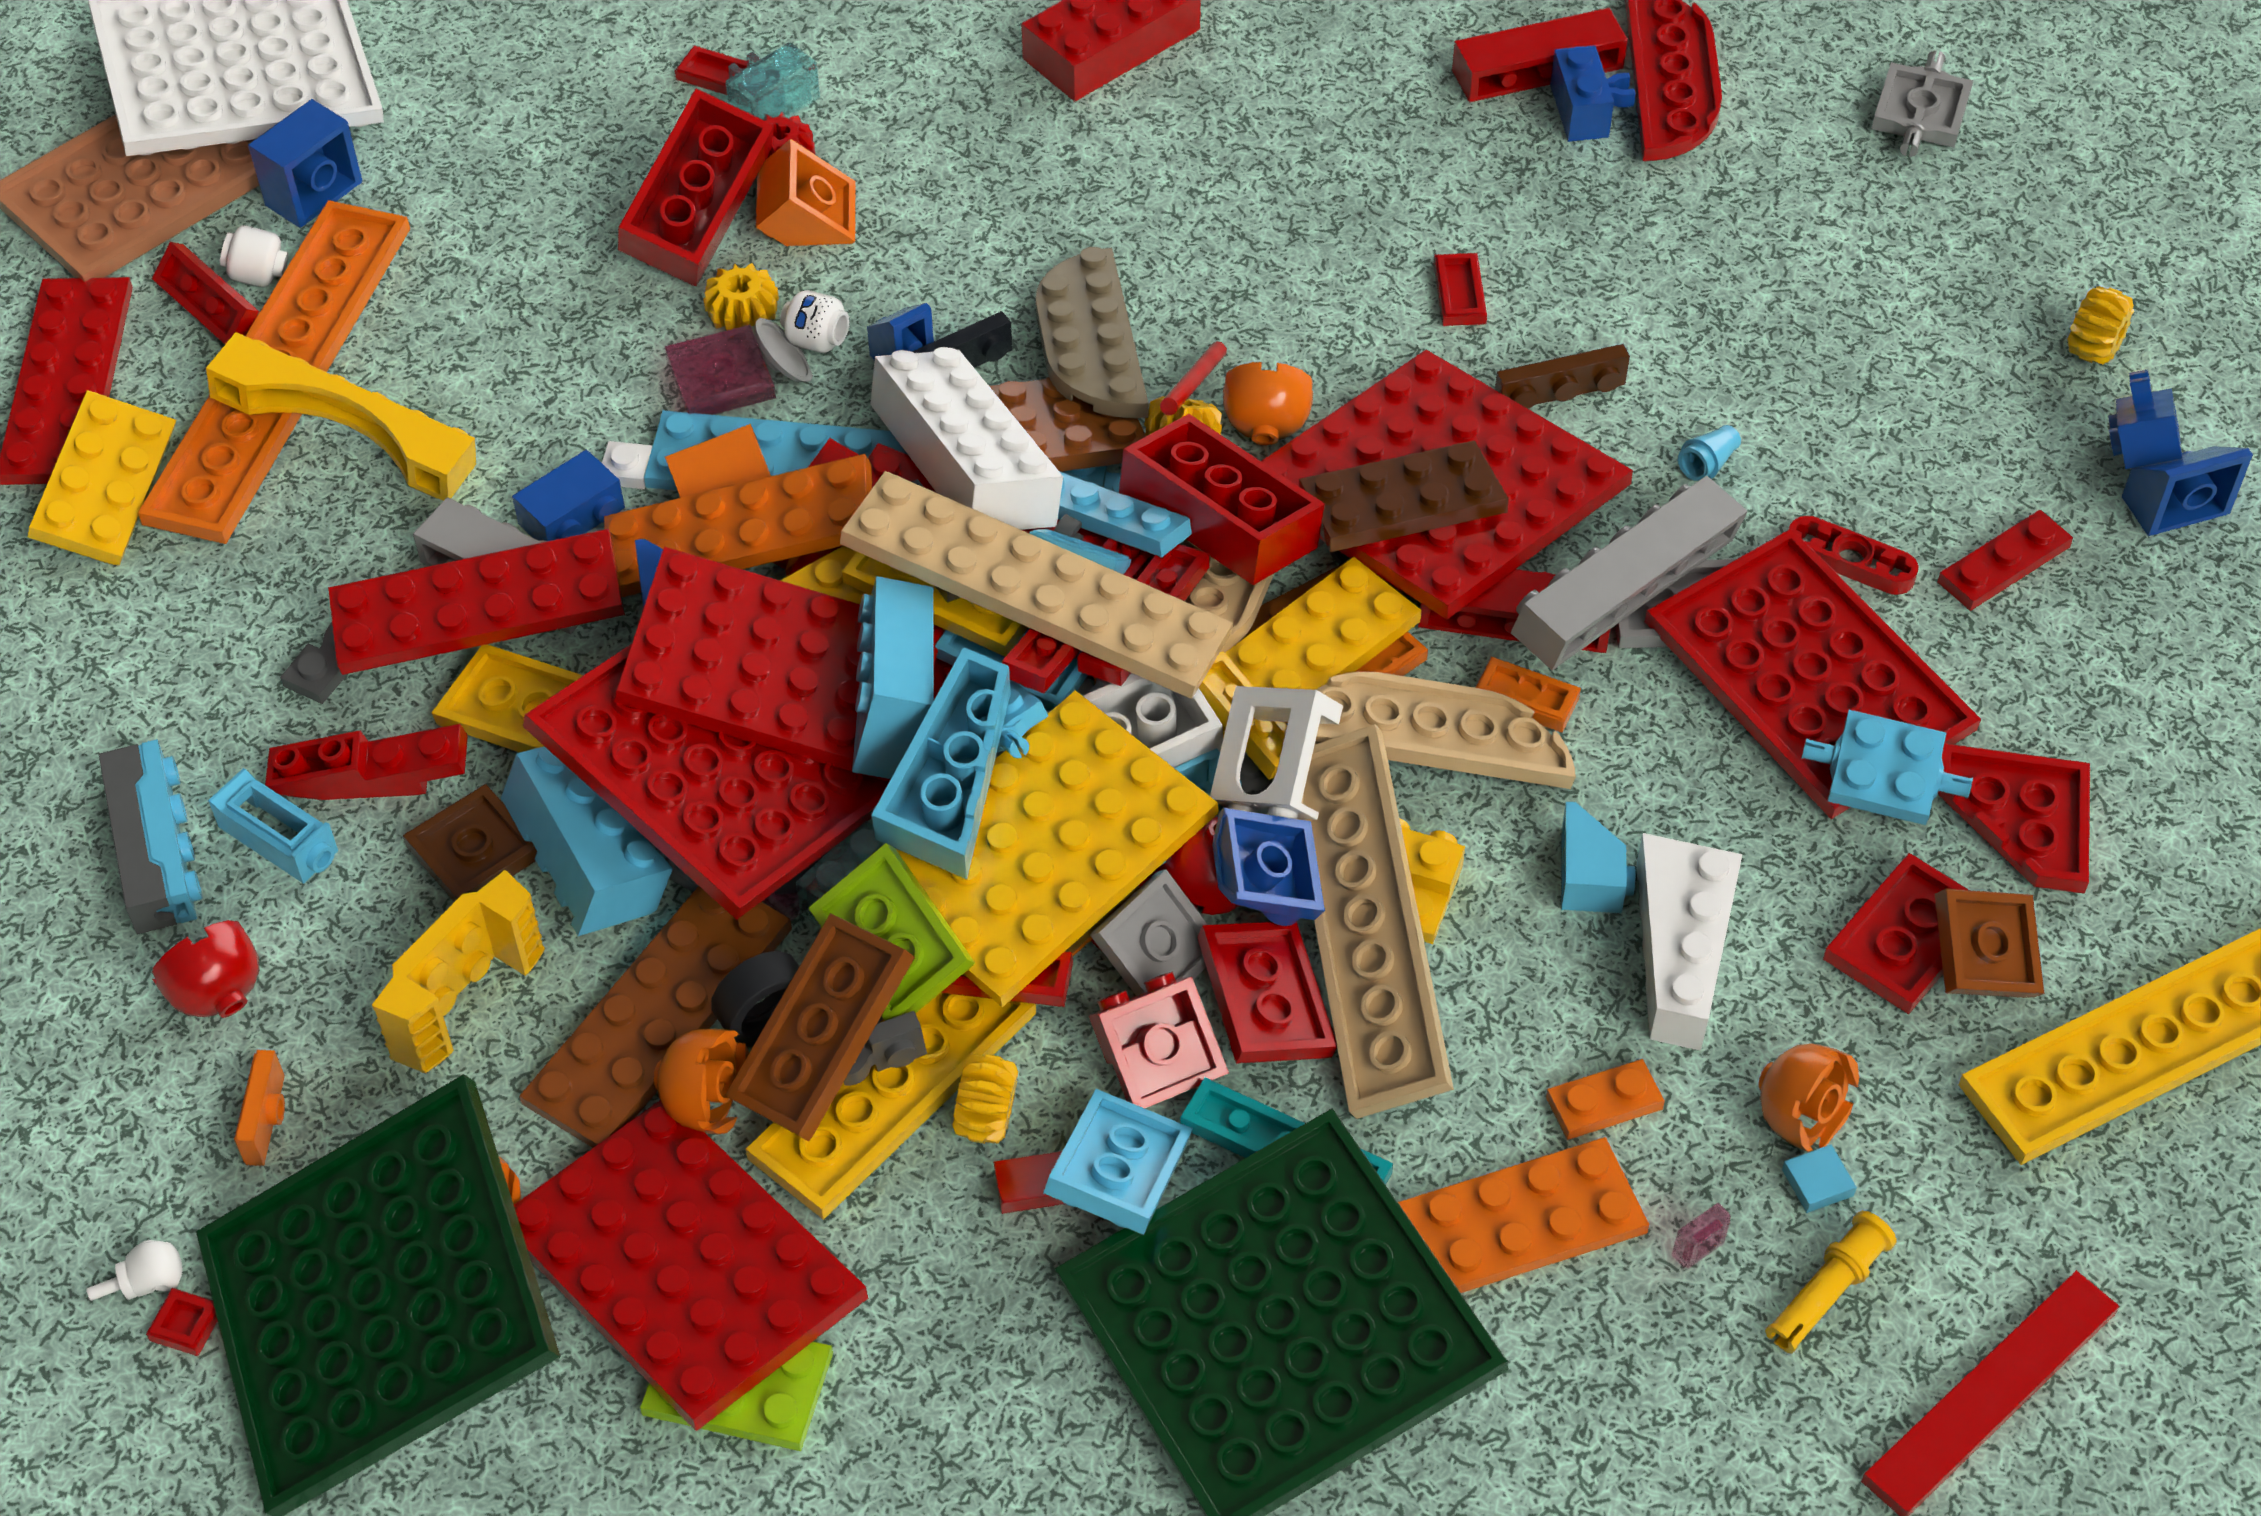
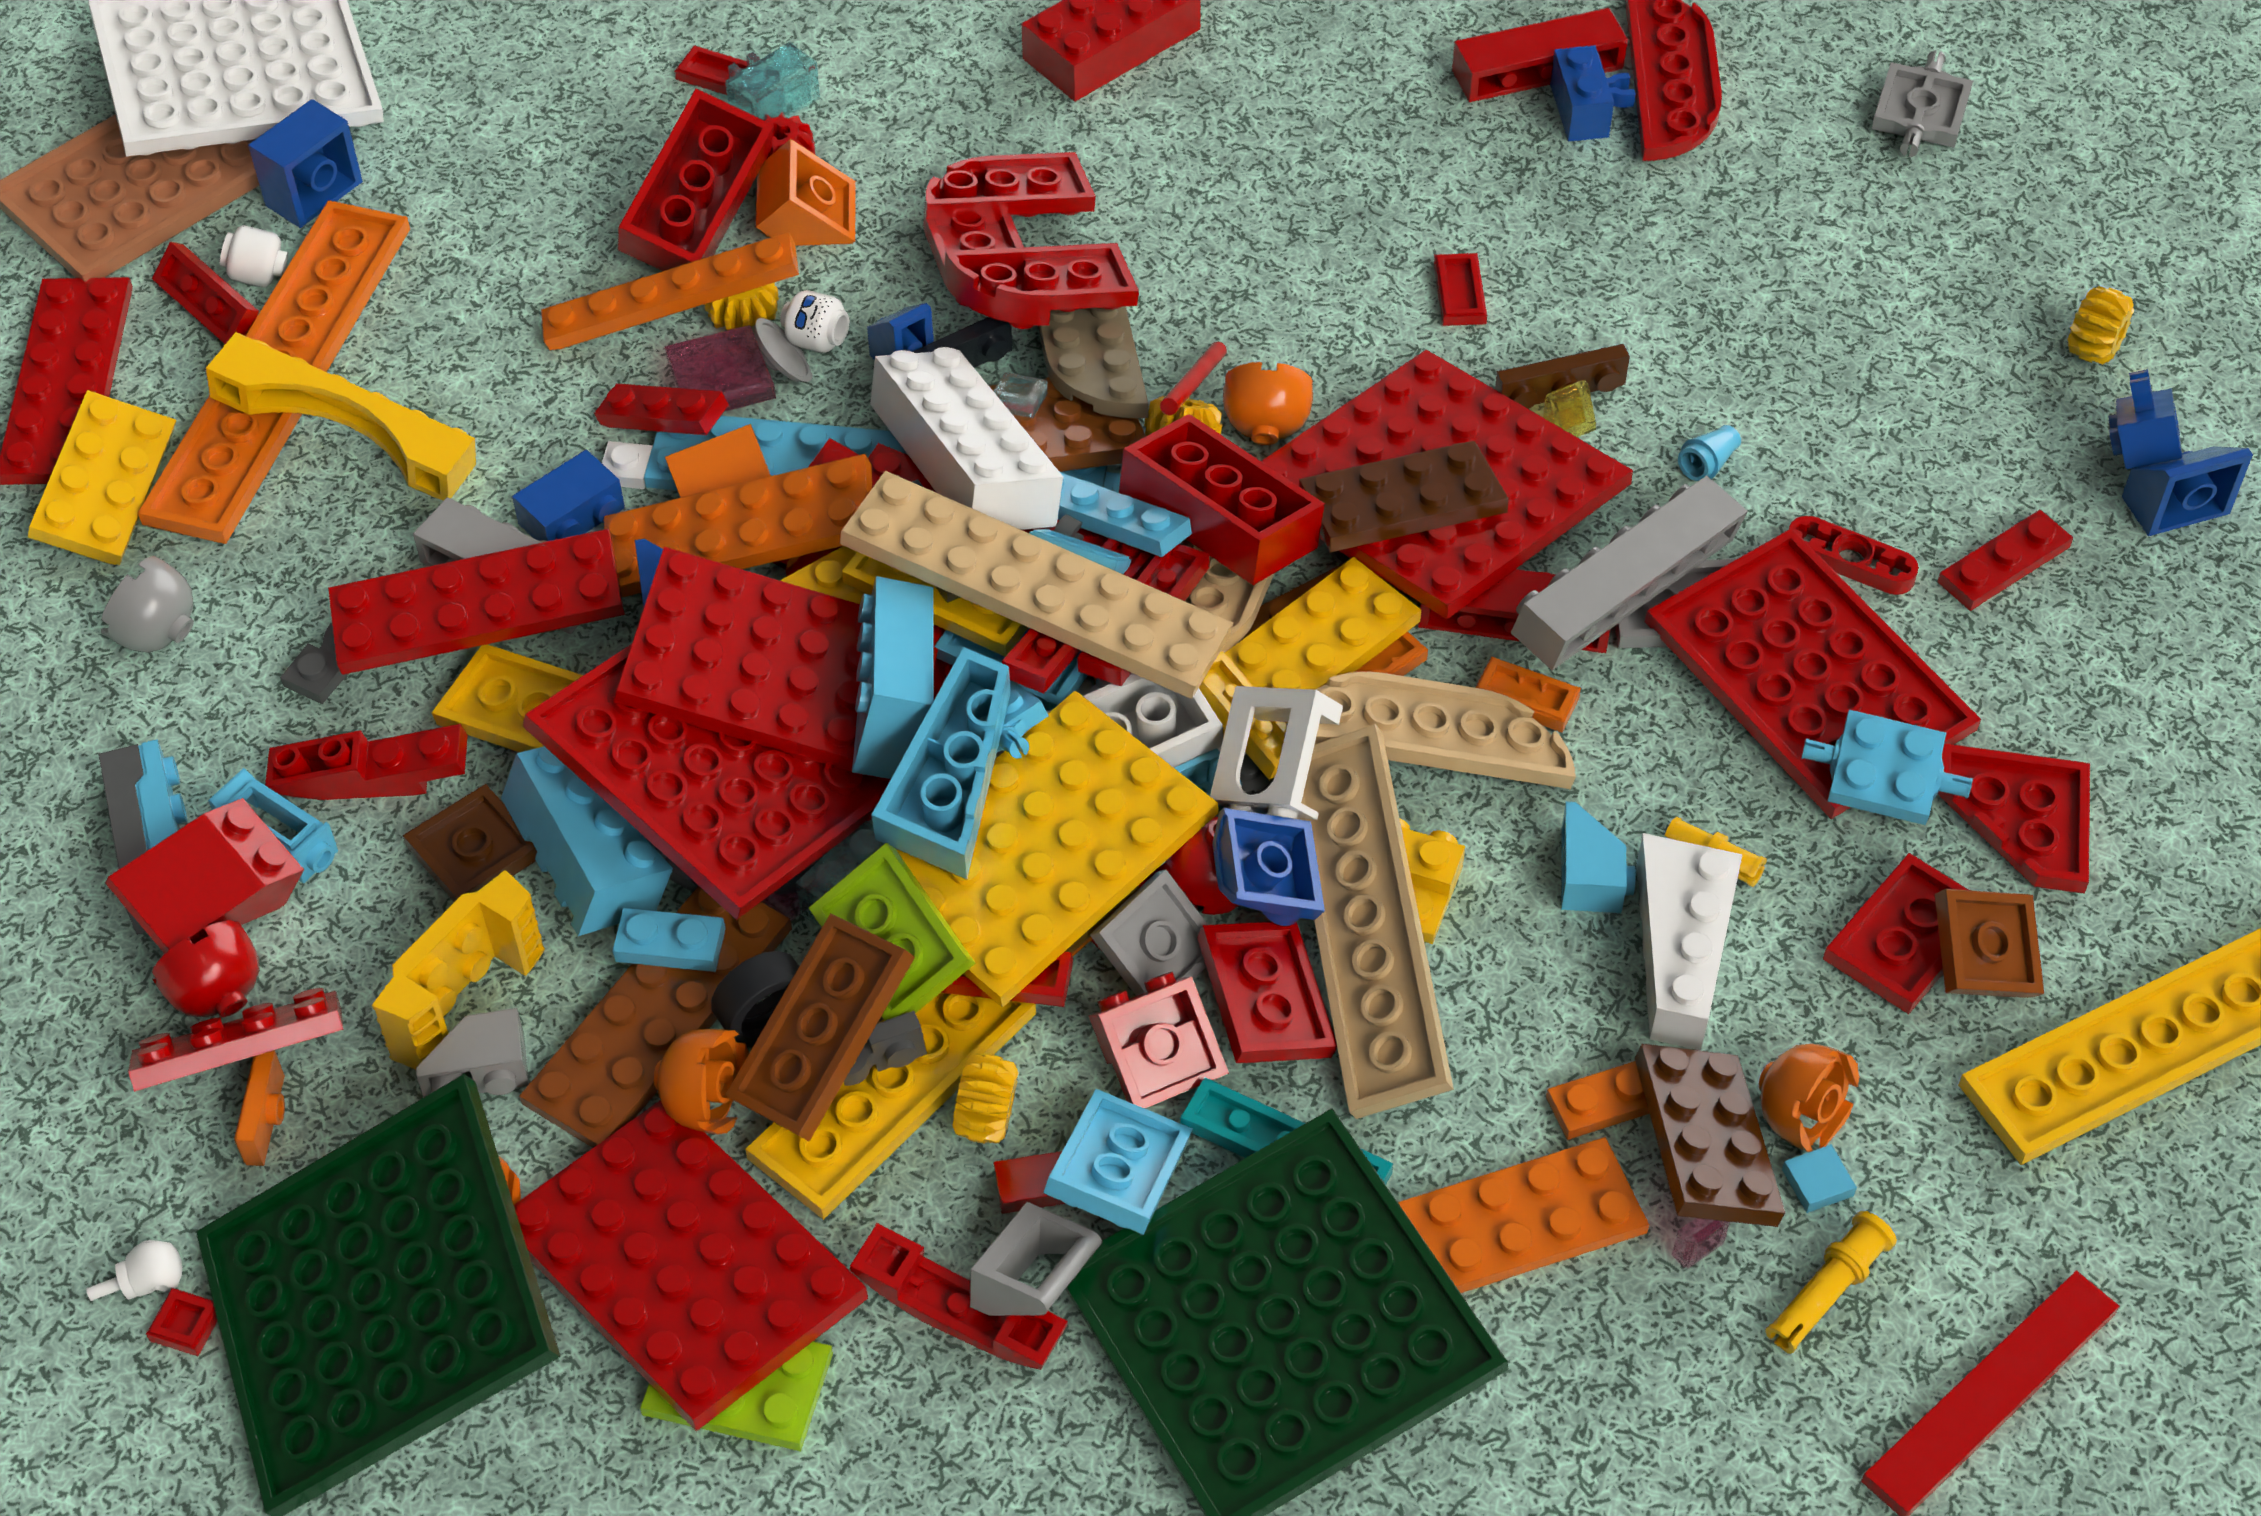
none -> light grey cylinder [101,556,194,653]
none -> red slope [105,798,304,954]
none -> red plate [128,988,344,1092]
none -> light grey slope [416,1008,529,1097]
none -> orange plate [541,232,799,350]
none -> red plate [594,383,729,436]
none -> medium azure plate [612,908,726,972]
none -> red slope [850,1223,1068,1370]
none -> red plate [923,152,1139,329]
none -> light grey tile [970,1202,1102,1316]
none -> clear light blue tile [993,372,1047,418]
none -> clear yellow slope [1543,380,1596,437]
none -> plate [1635,1043,1786,1227]
none -> yellow pin [1664,817,1767,887]

